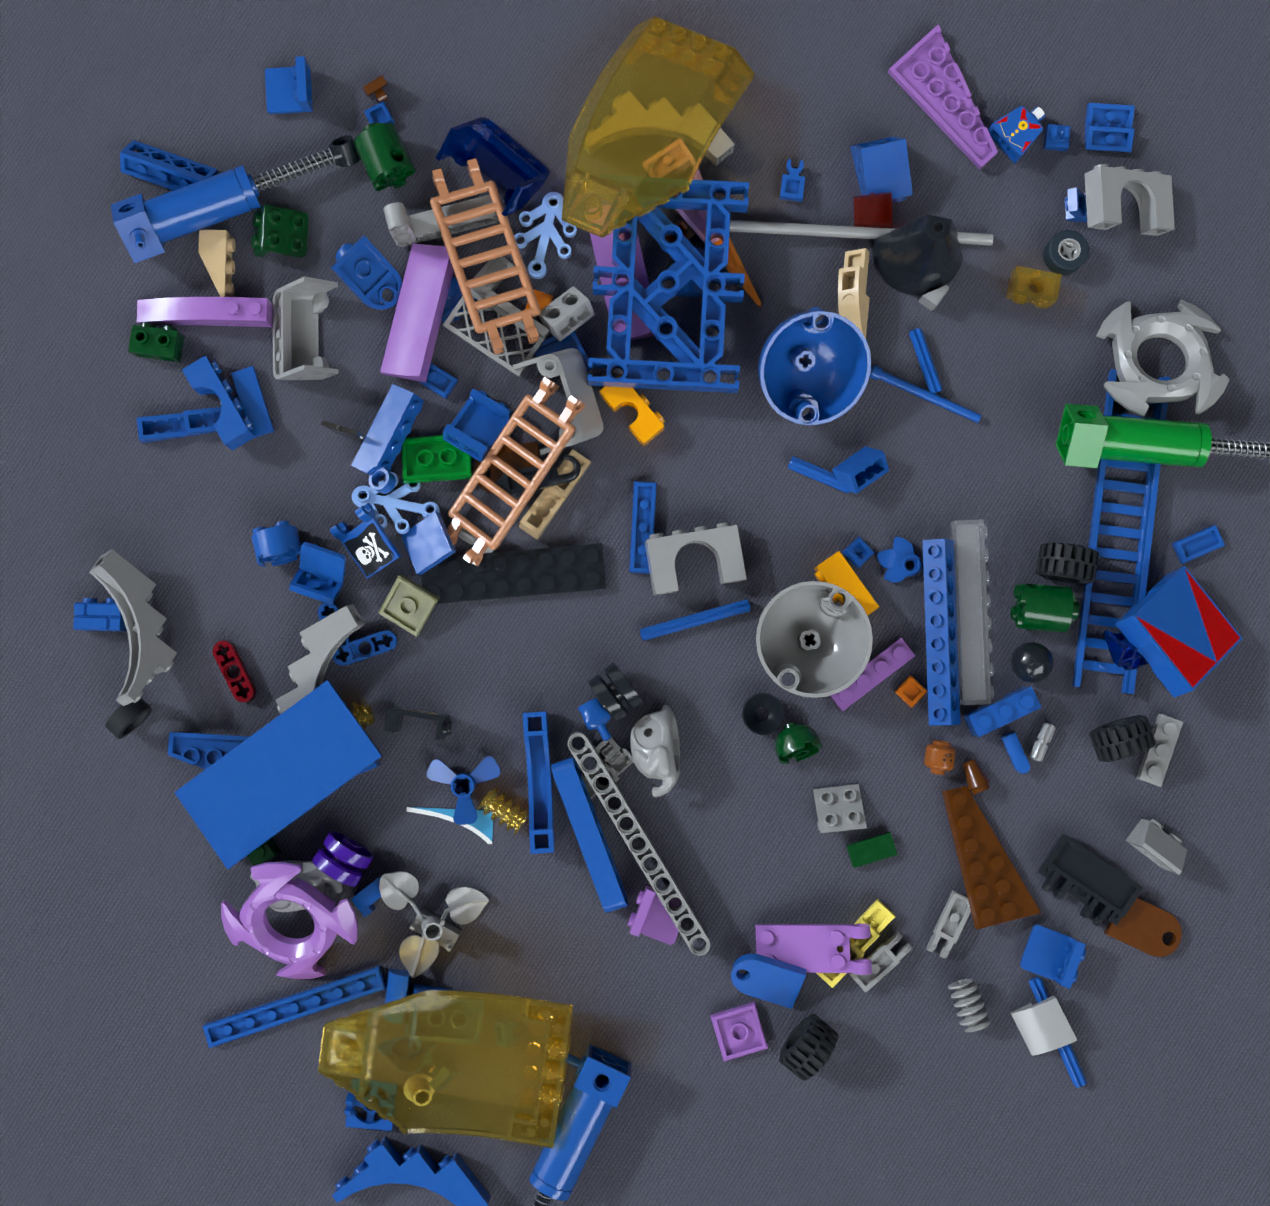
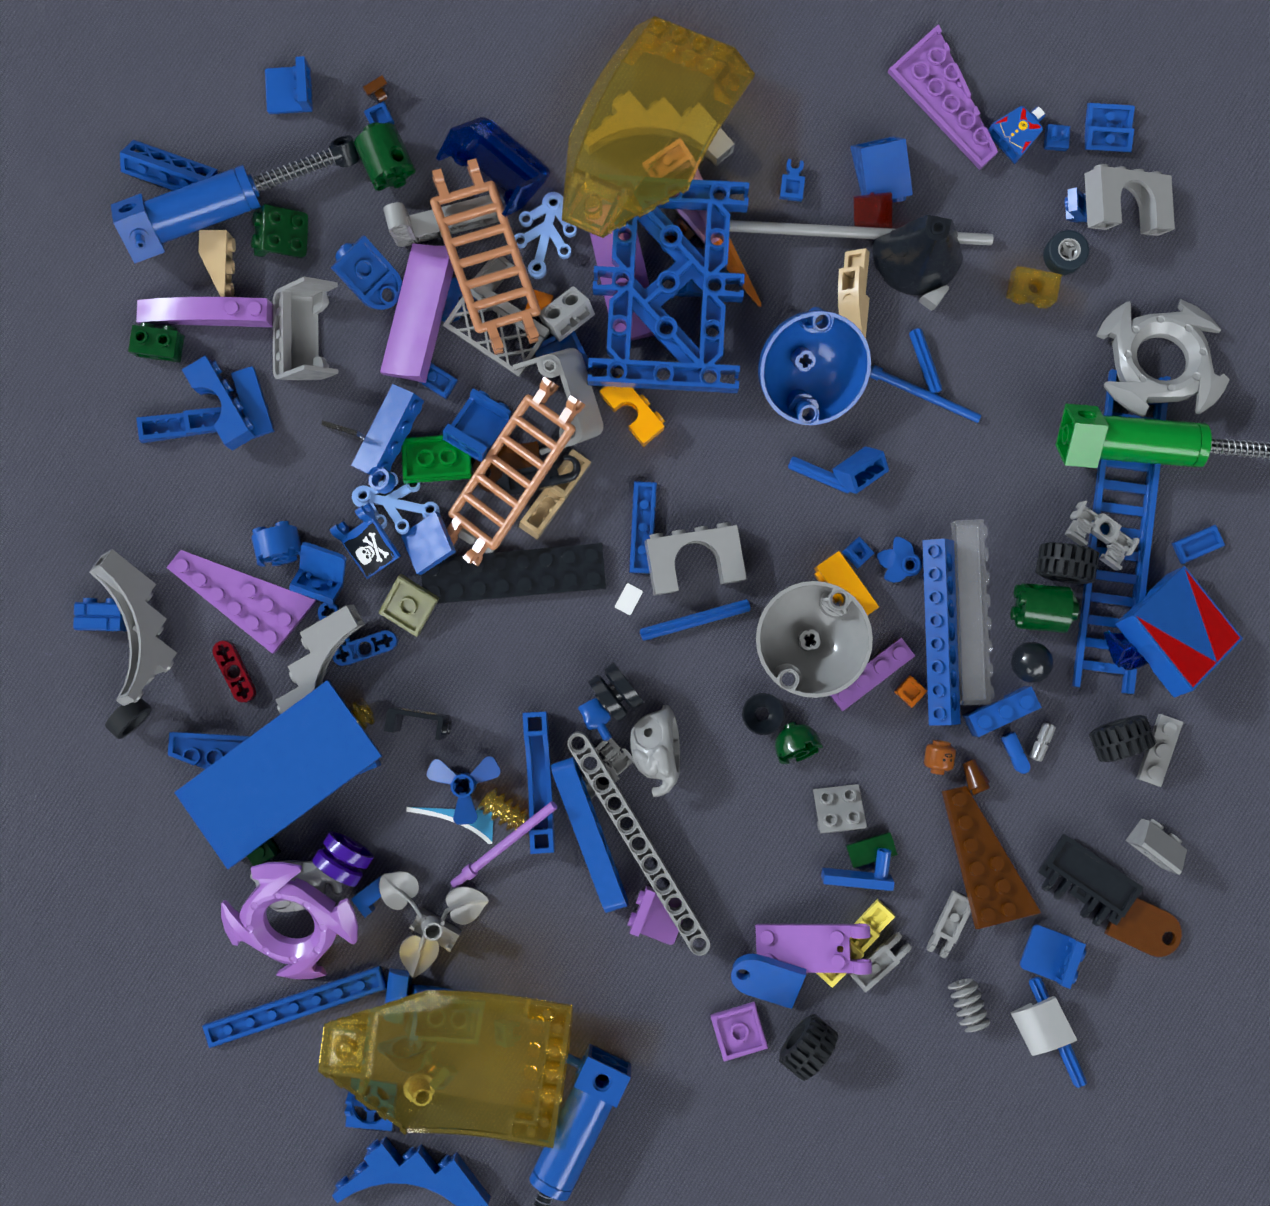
none -> medium lavender wing [166,550,318,654]
none -> medium lavender bar [450,801,557,888]
none -> white sticker [615,583,643,615]
none -> blue piece [821,848,894,891]
none -> light grey piece [1065,501,1139,570]

